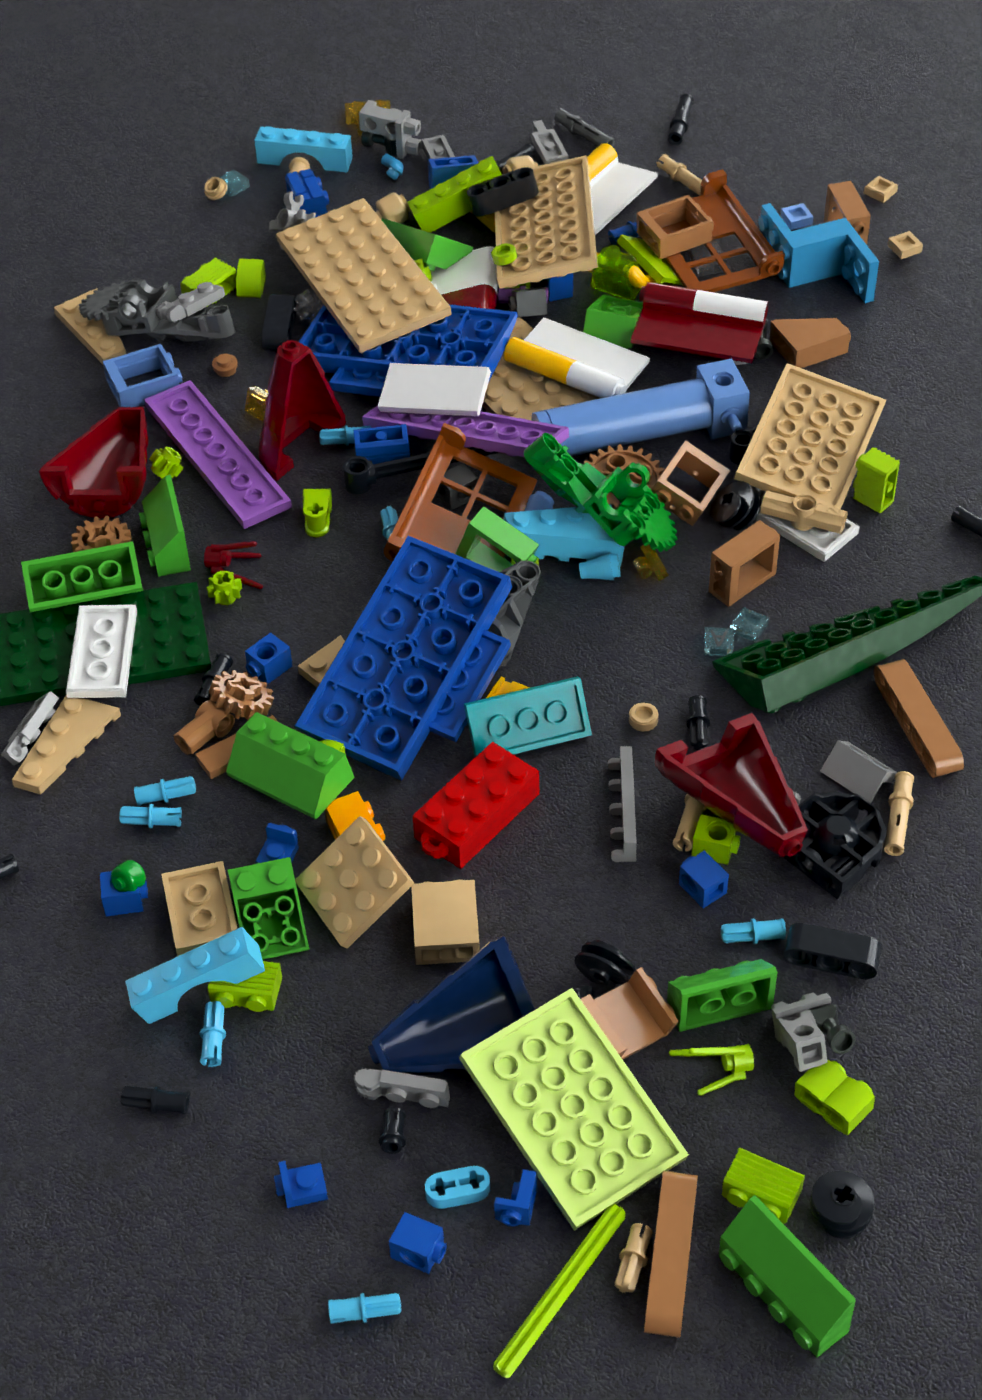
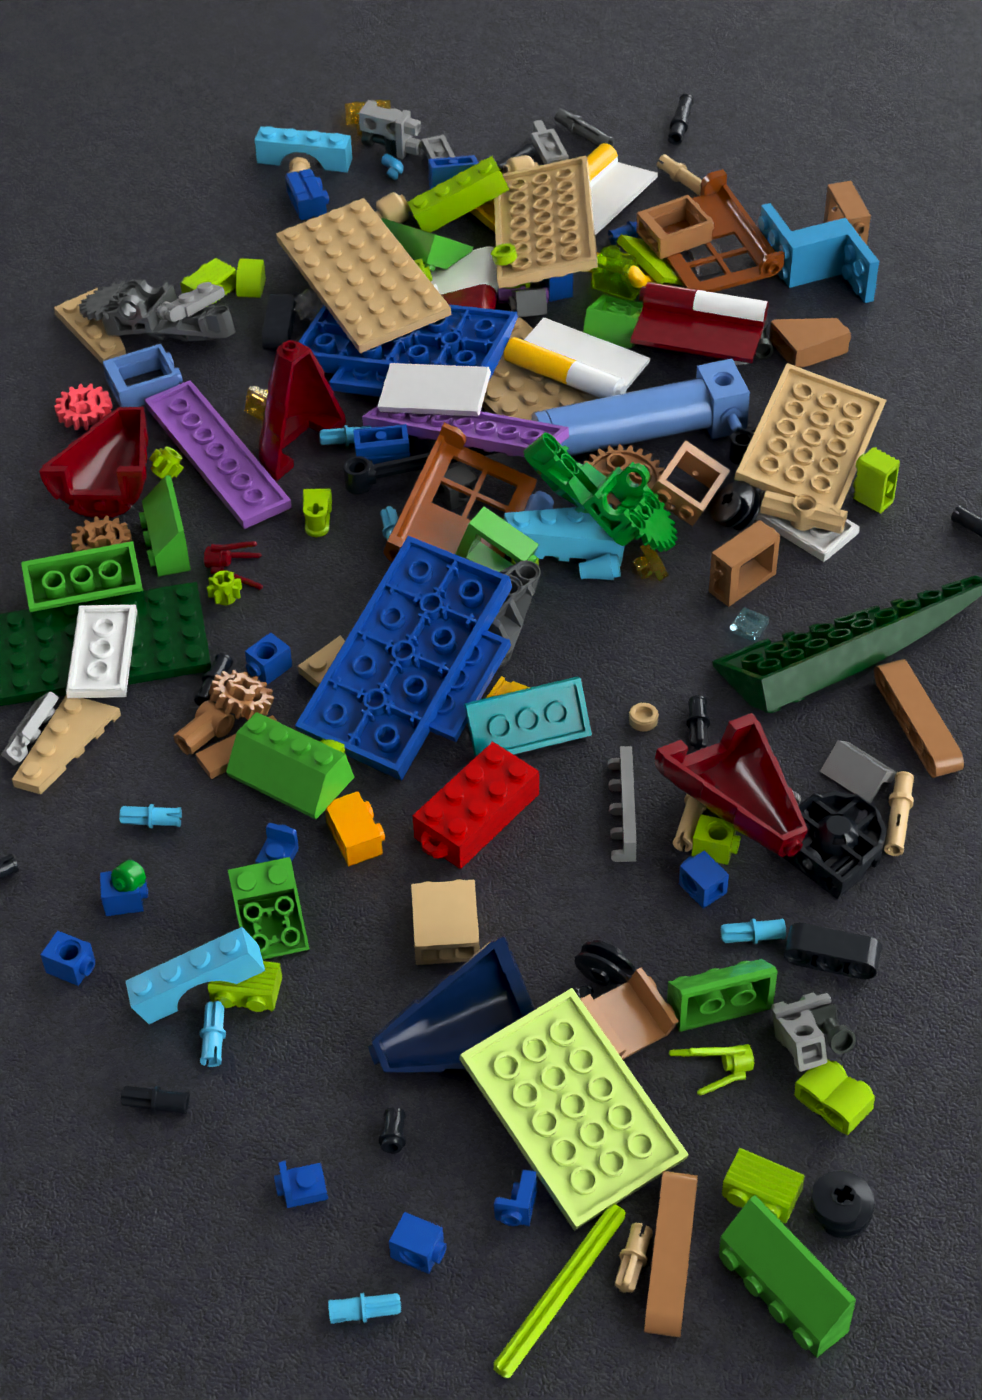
medium azure axle [134,776,196,806] -> none
tan plate [161,861,238,956] -> none
tan plate [204,177,228,200] -> none
medium nougat plate [212,354,238,377] -> none
clear light blue plate [219,169,250,197] -> none
light grey pin [269,191,316,250] -> none
tan plate [295,816,414,949] -> none
light grey hinge [354,1068,450,1108] -> none
medium azure beam [425,1166,490,1209] -> none
black beam [467,167,539,217] -> none
clear light blue tile [704,627,733,656] -> none
light blue plate [781,203,814,230] -> none
tan tile [864,176,898,203] -> none
tan plate [888,231,923,259] -> none
none -> blue brick [40,930,95,986]
none -> coral gear [54,384,113,430]

